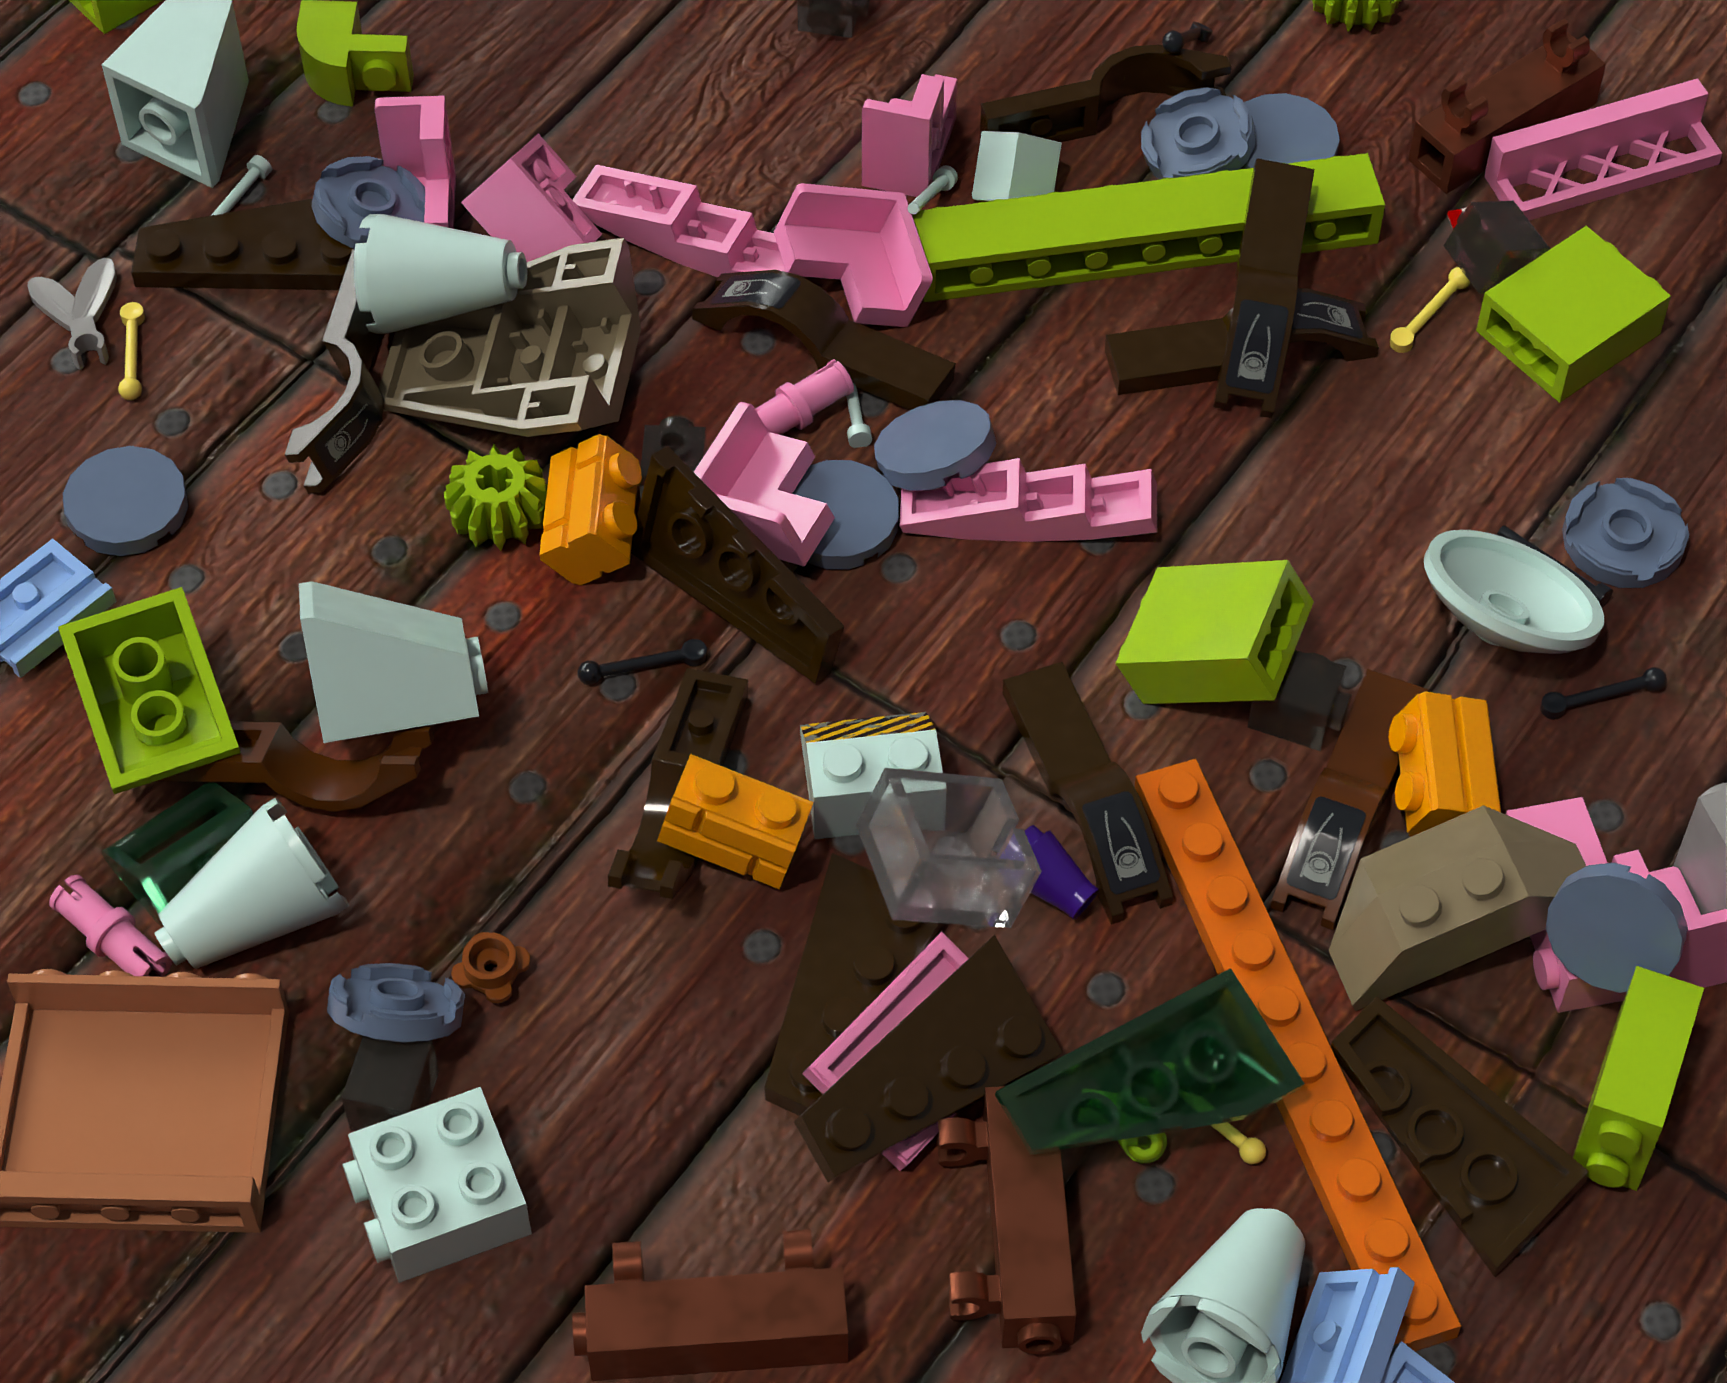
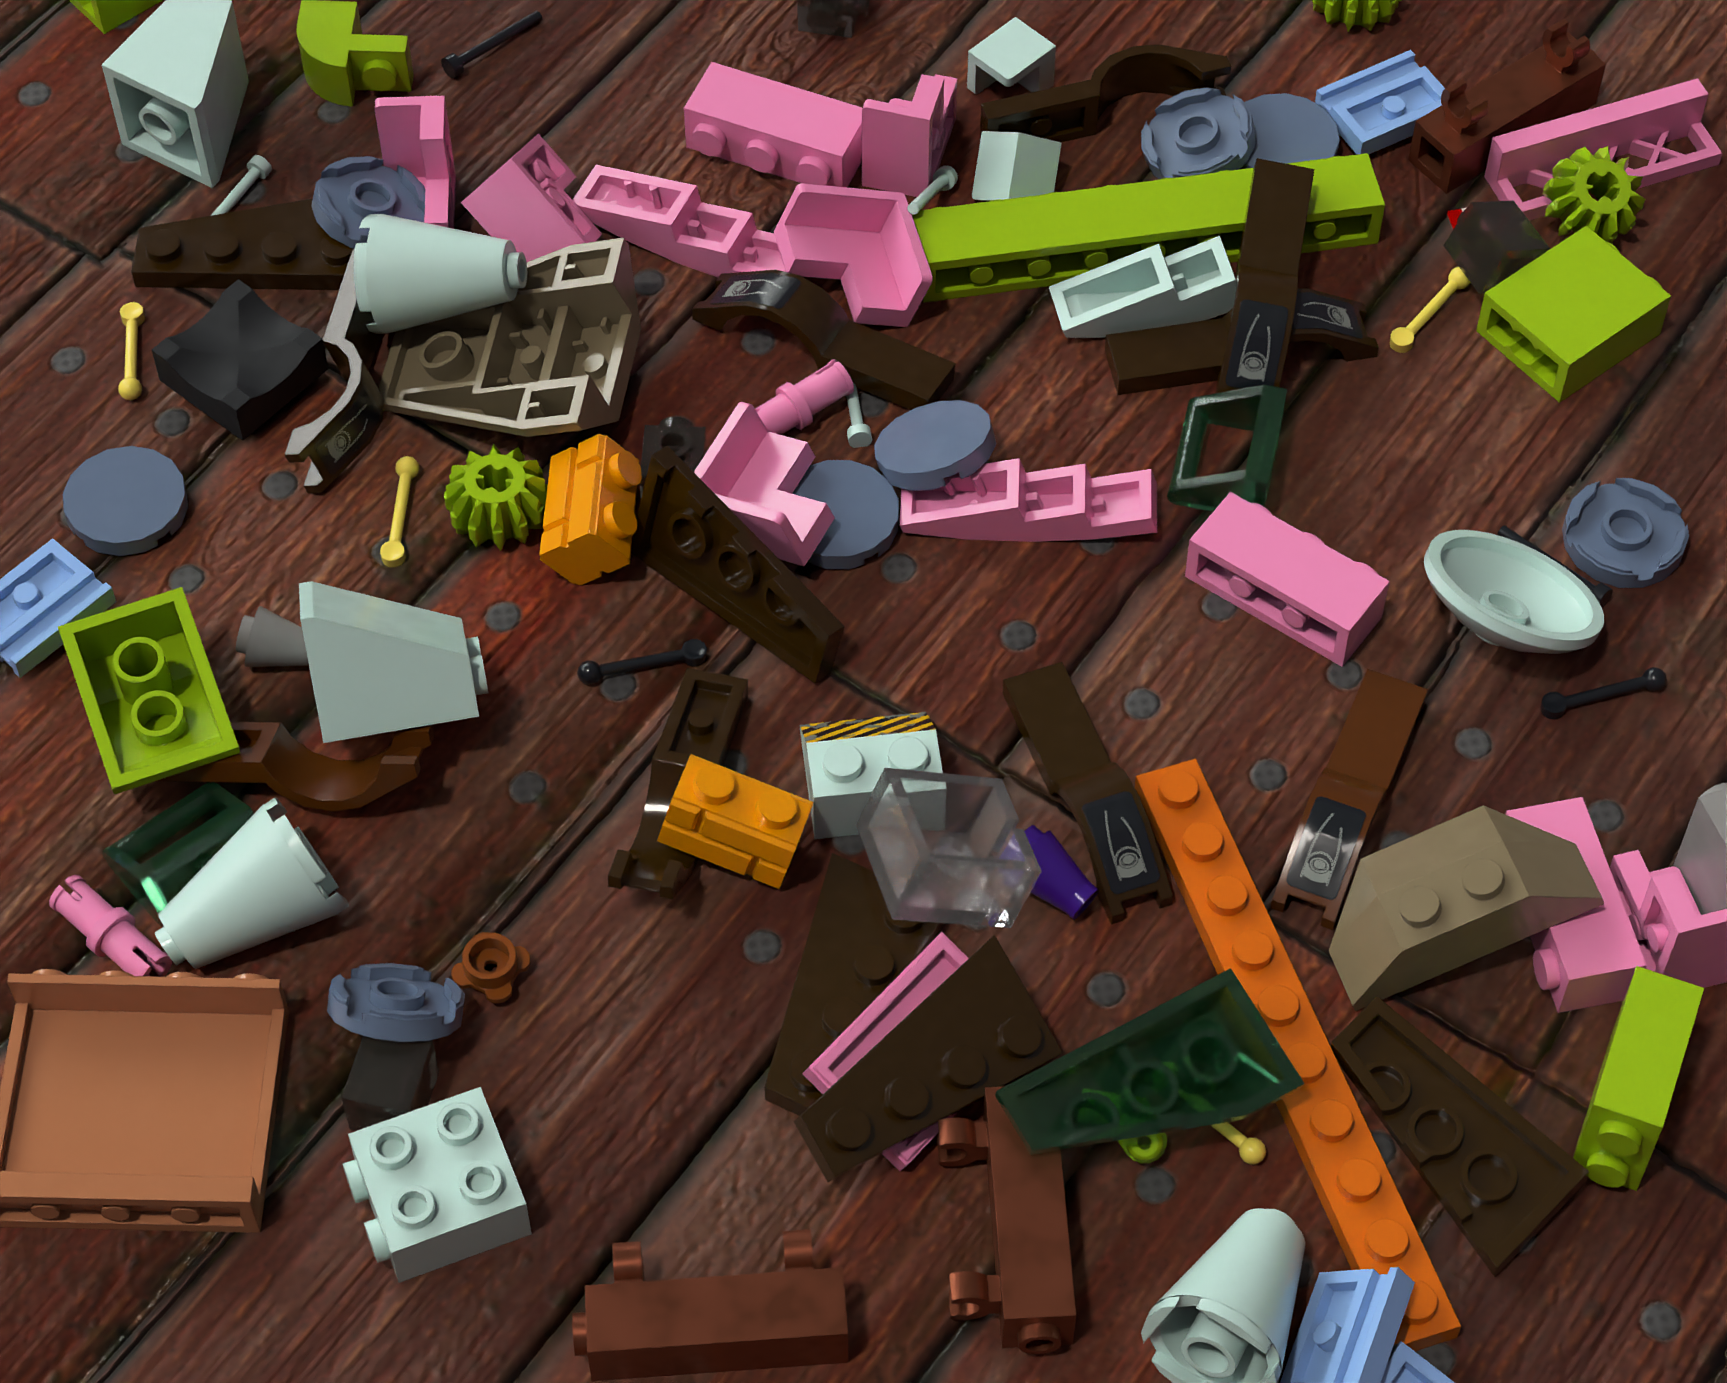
light grey piece [27,258,117,370] -> none
lime brick [1115,560,1314,704] -> none
black hinge [1162,22,1213,53] -> none
clear smoke brick [1247,650,1352,751] -> none
light orange brick [1389,691,1501,837] -> none
sand blue tile [1546,863,1688,993] -> none
none -> black brick [152,279,329,440]
none -> light grey cone [236,606,309,667]
none -> light yellow hinge [380,456,419,568]
none -> black piece [441,10,542,78]
none -> bright pink brick [684,62,862,187]
none -> light aqua panel [967,17,1056,95]
none -> light aqua slope [1049,236,1237,338]
none -> clear green tile [1167,385,1288,512]
none -> bright pink brick [1185,492,1390,667]
none -> light blue plate [1315,50,1445,155]
none -> lime gear [1542,146,1646,243]

